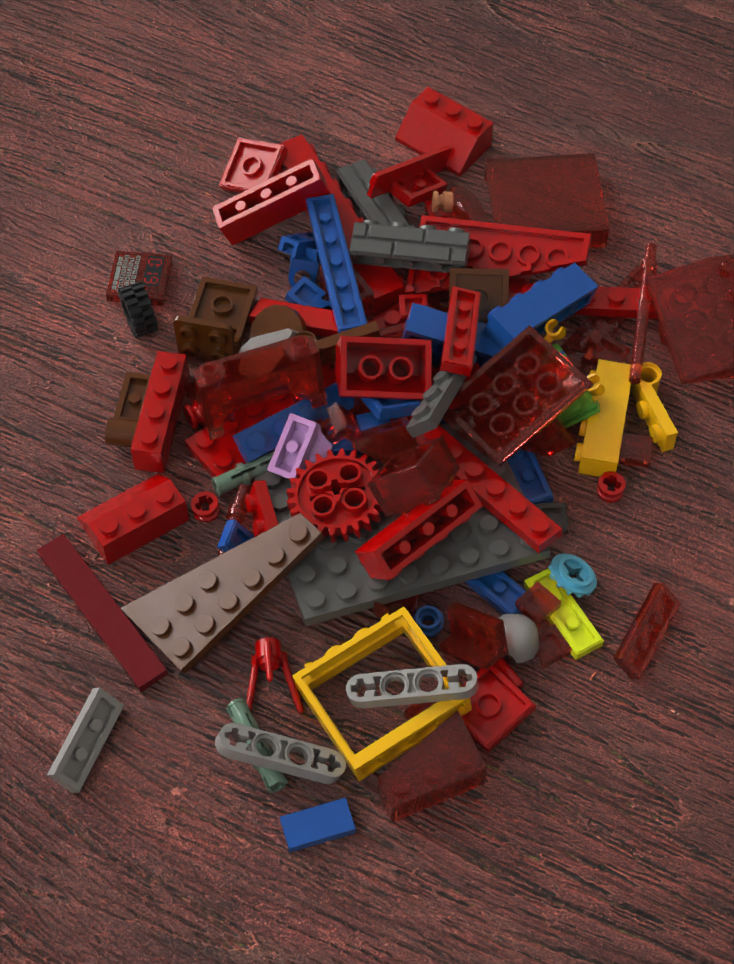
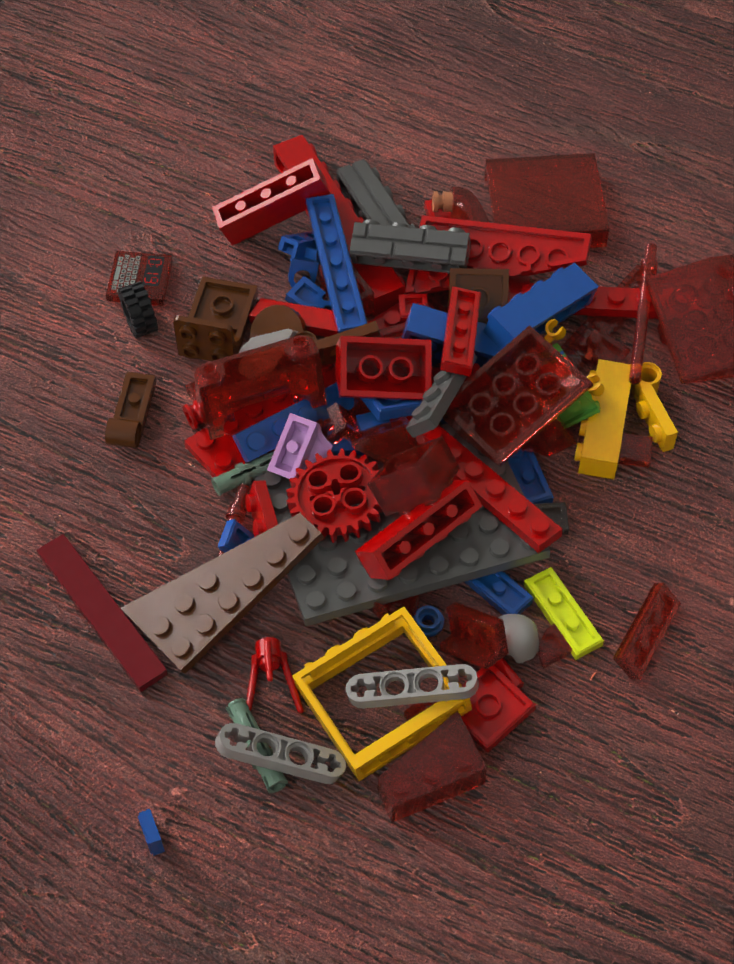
light grey plate [47,687,124,793] -> none
red slope [77,474,189,565] -> none
red brick [130,351,190,473] -> none
red bush [190,491,220,522] -> none
tile [219,137,288,193] -> none
blue tile [280,798,356,853] -> none
red bracket [367,146,451,207] -> none
red slope [395,87,493,177] -> none
clear red tile [515,581,561,627] -> none
medium azure gear [548,553,597,598] -> none
red bush [597,471,626,503] -> none
none -> blue tile [138,809,165,856]

